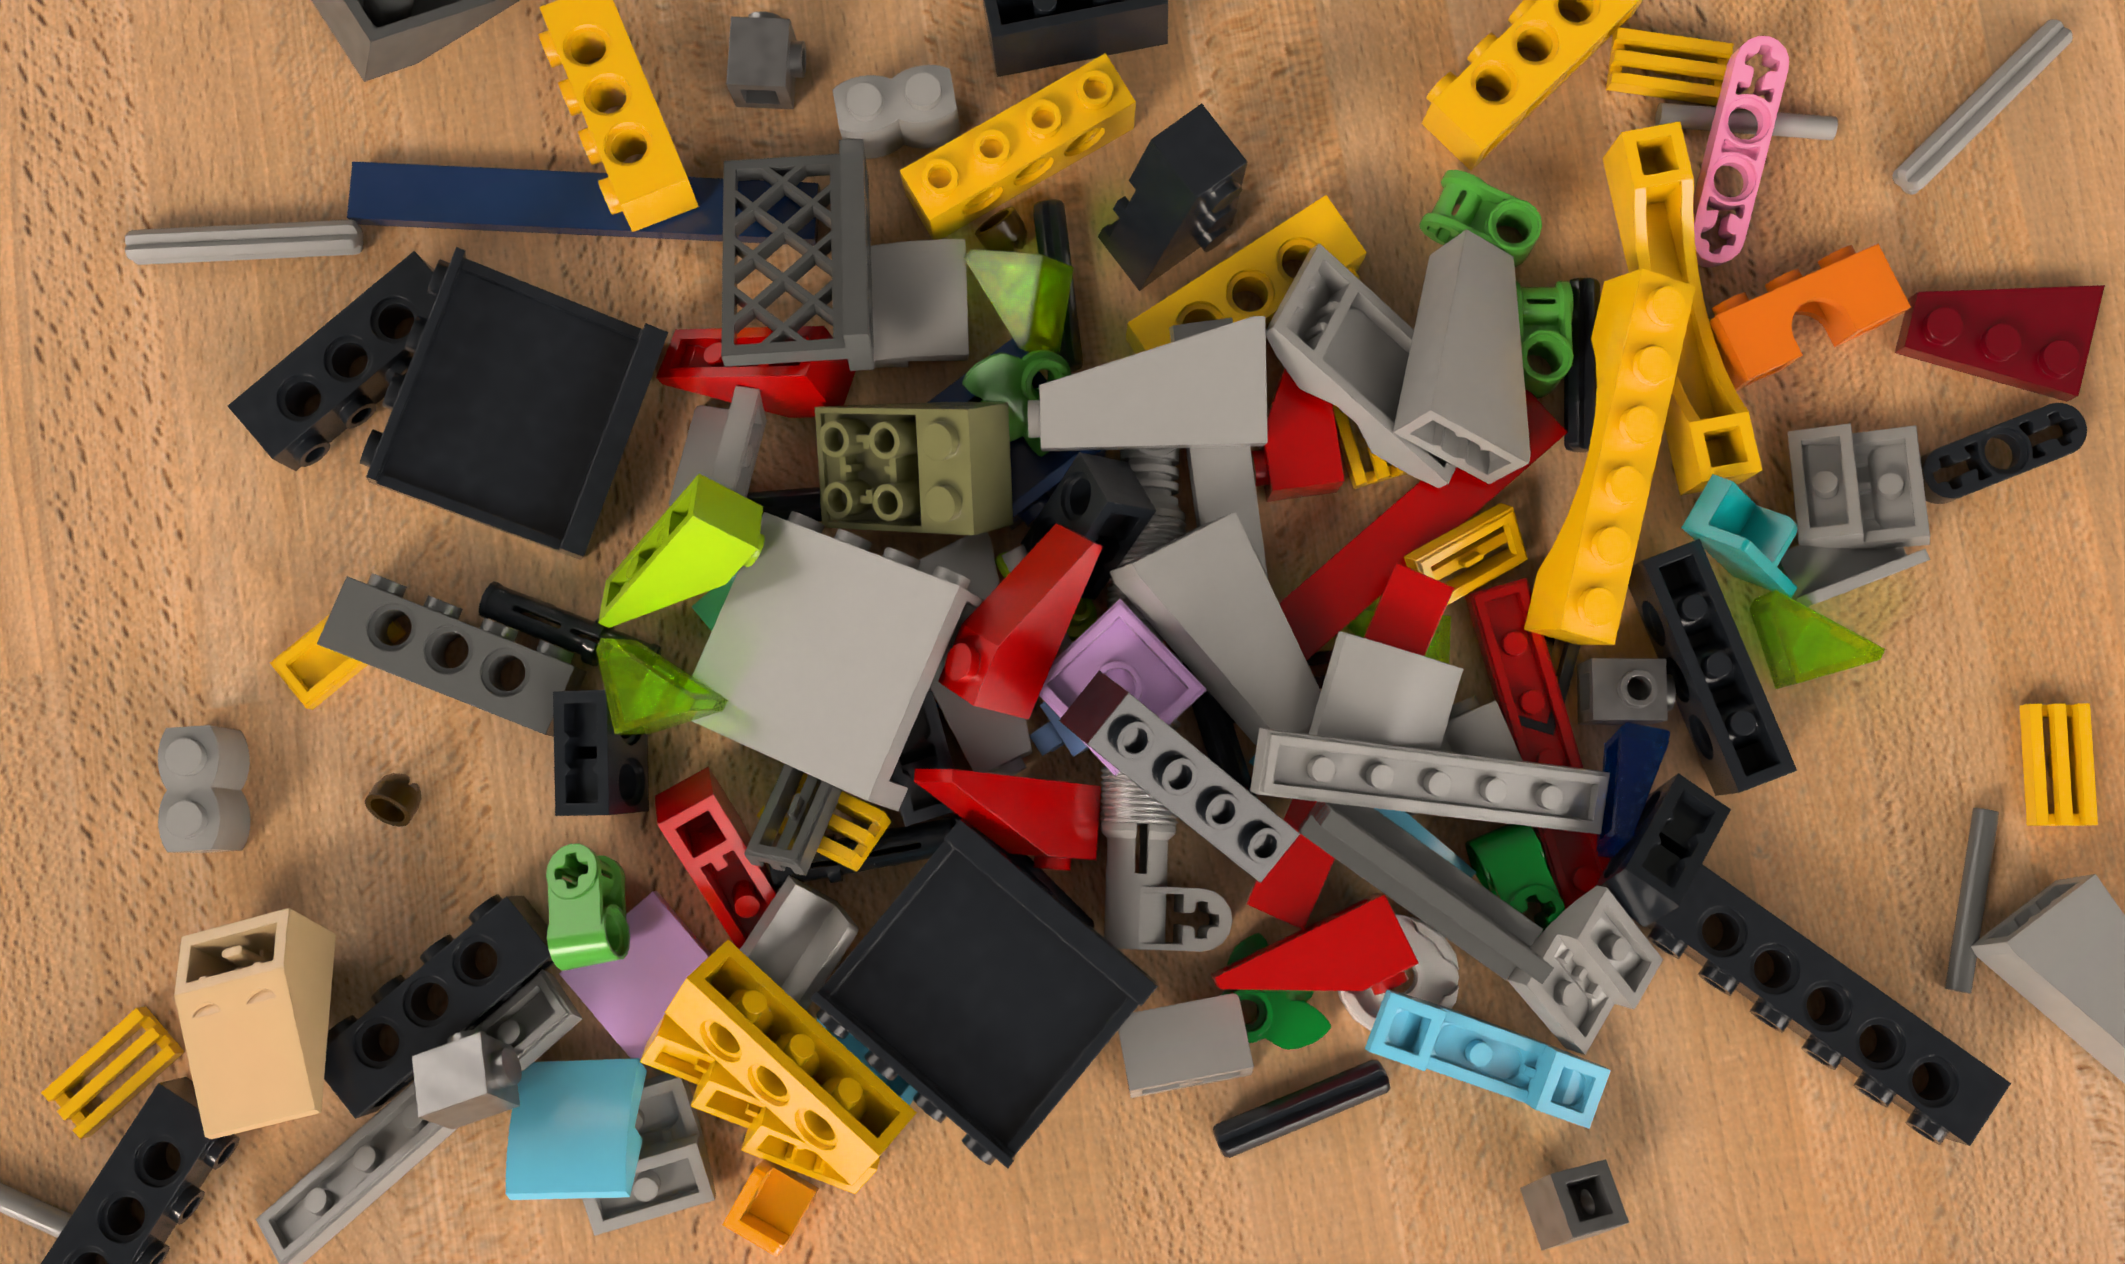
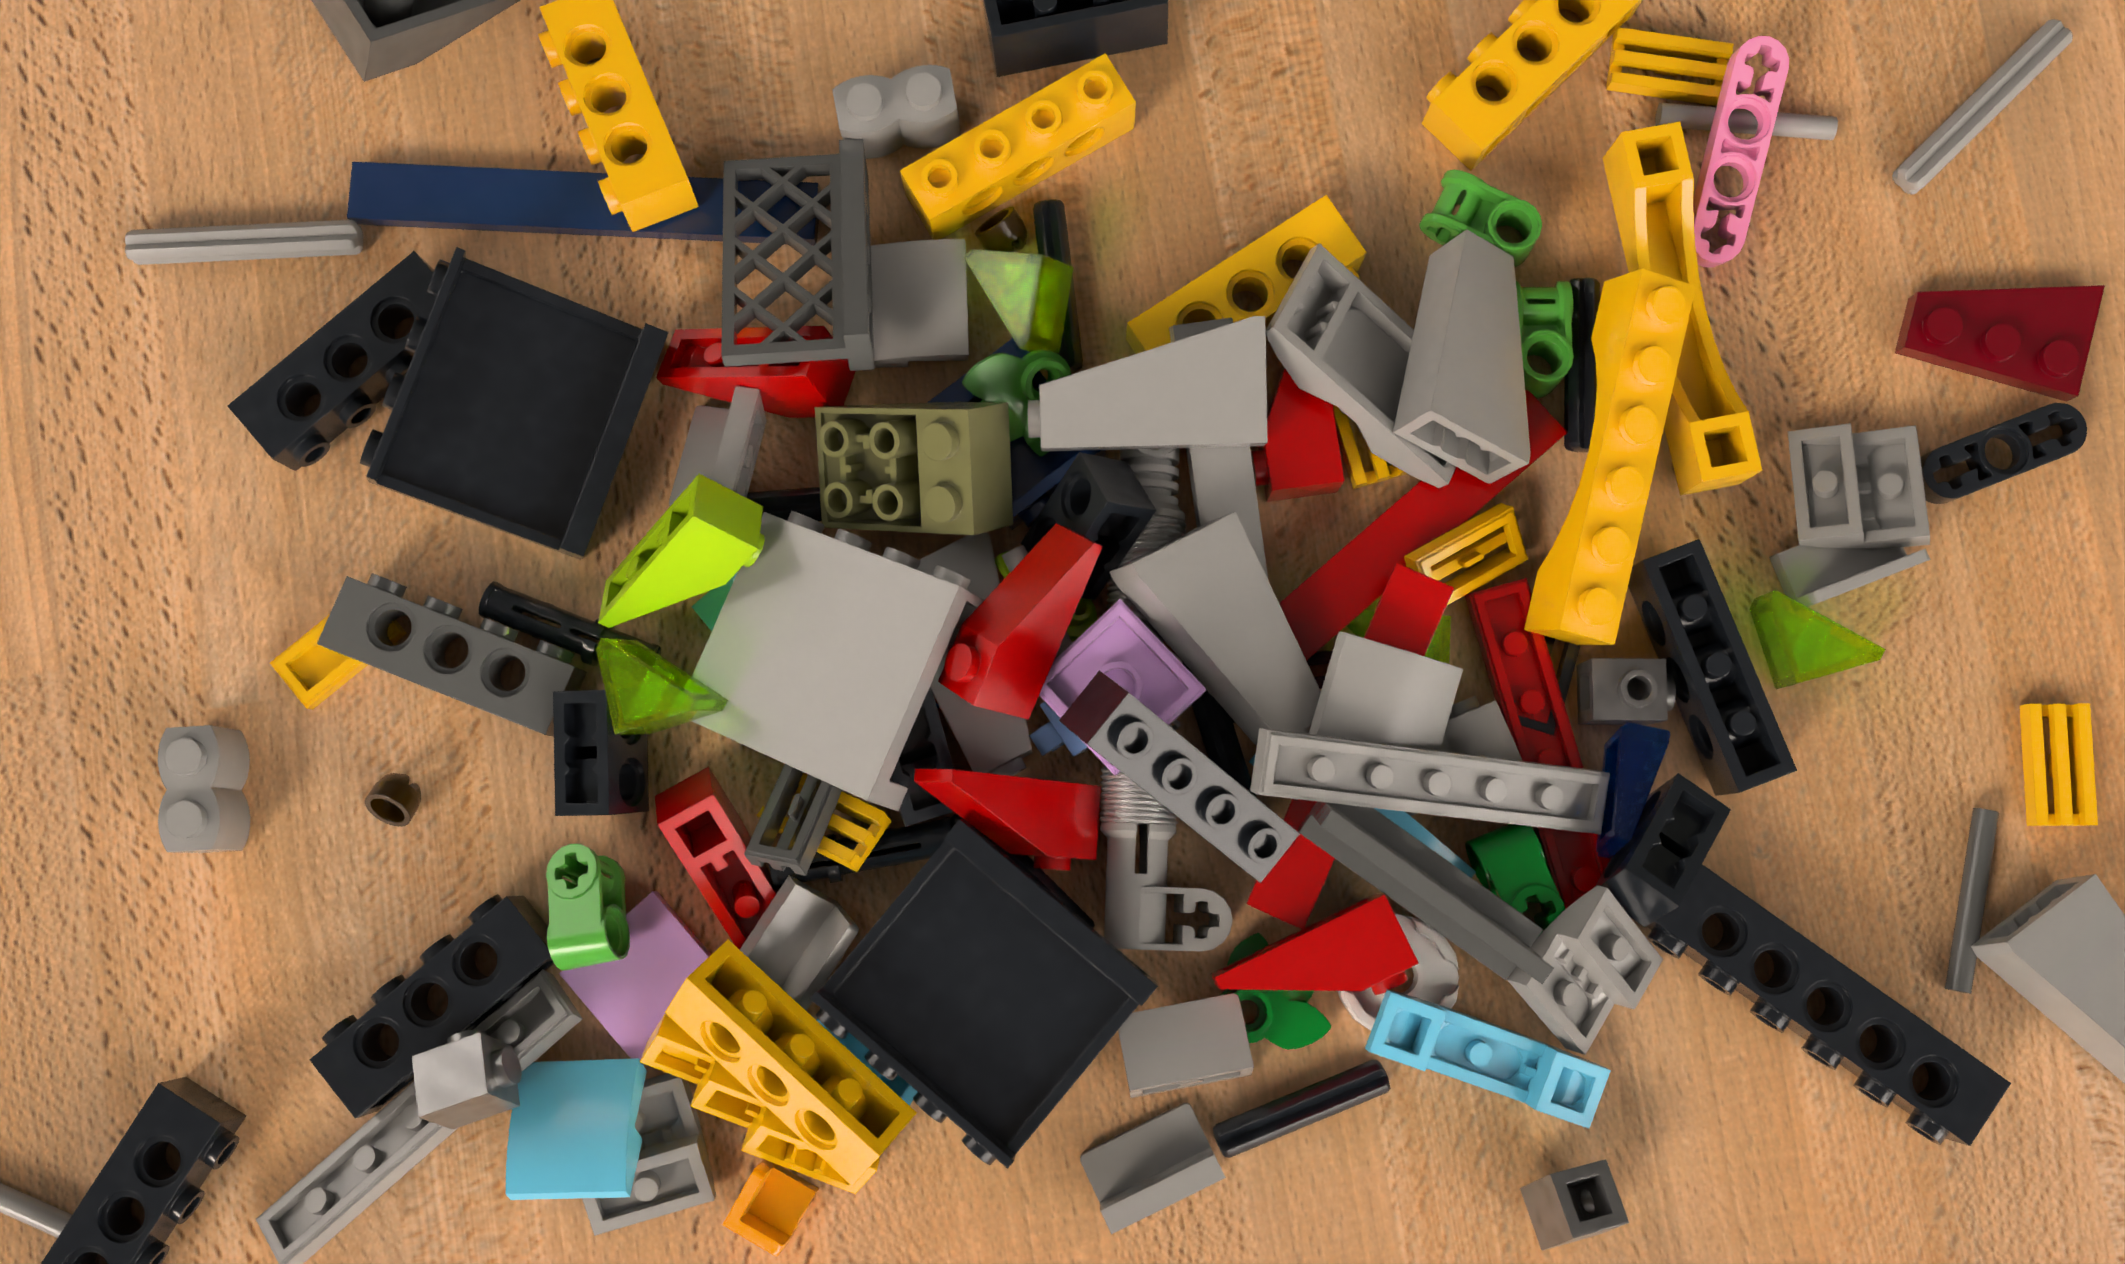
yellow tile [41,1006,185,1139] -> none
tan slope [174,908,336,1139] -> none
flat silver brick [726,11,806,109] -> none
black wedge [1098,103,1248,291] -> none
teal panel [1681,474,1798,598] -> none
orange arch [1709,243,1911,391] -> none
none -> light grey panel [1080,1103,1226,1234]

